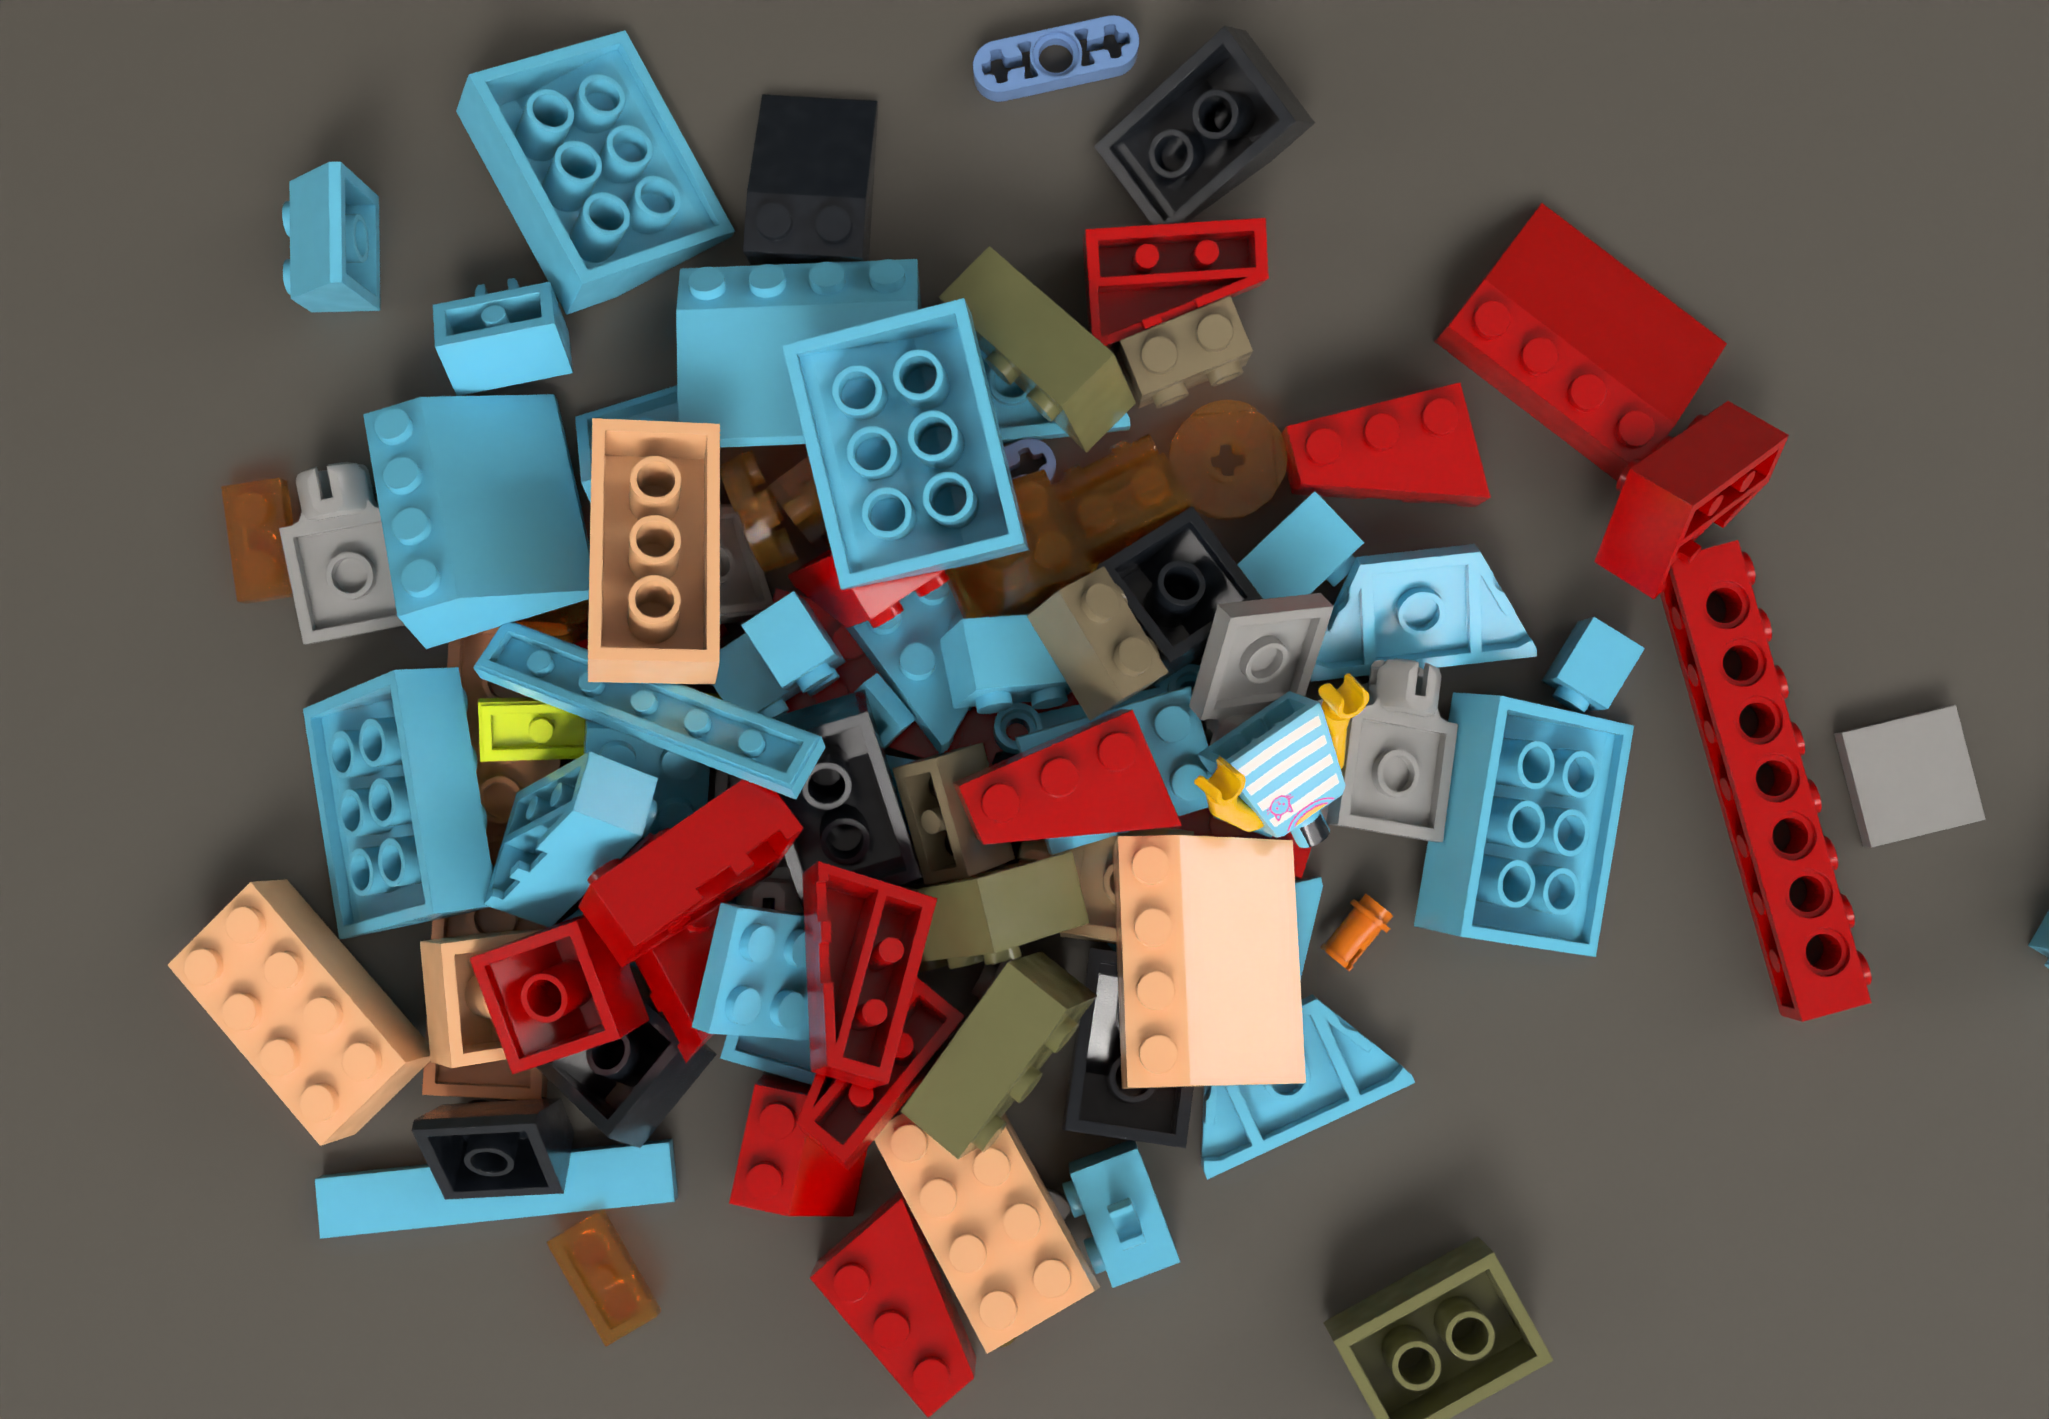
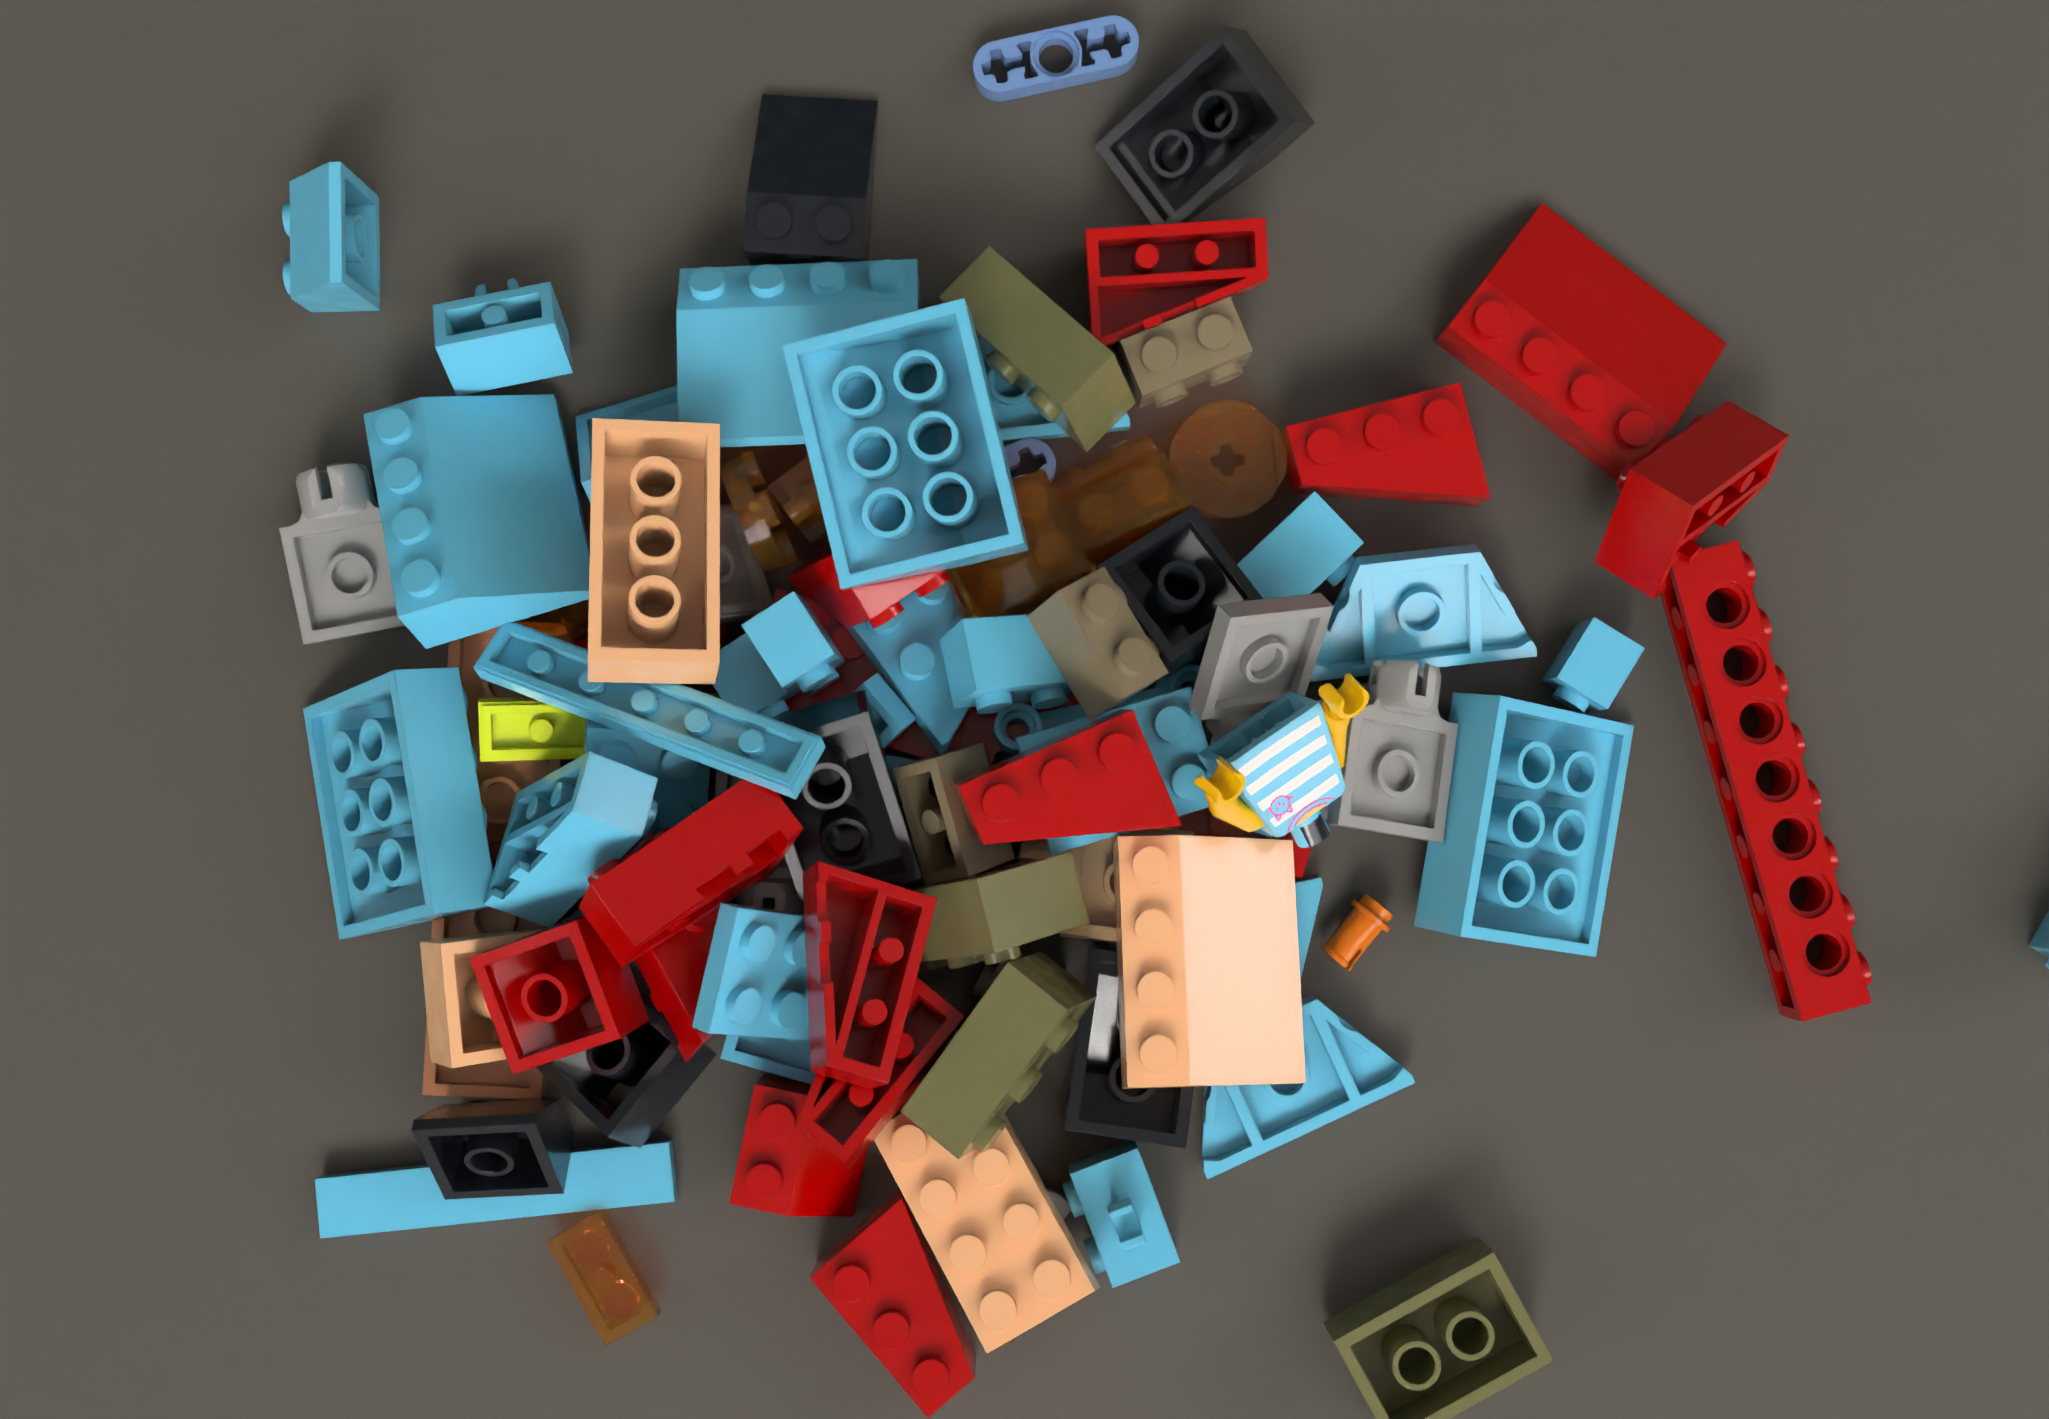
light nougat brick [168,879,431,1146] -> none
clear orange plate [221,478,293,604] -> none
medium azure slope [456,30,735,315] -> none
light grey tile [1834,705,1986,848] -> none

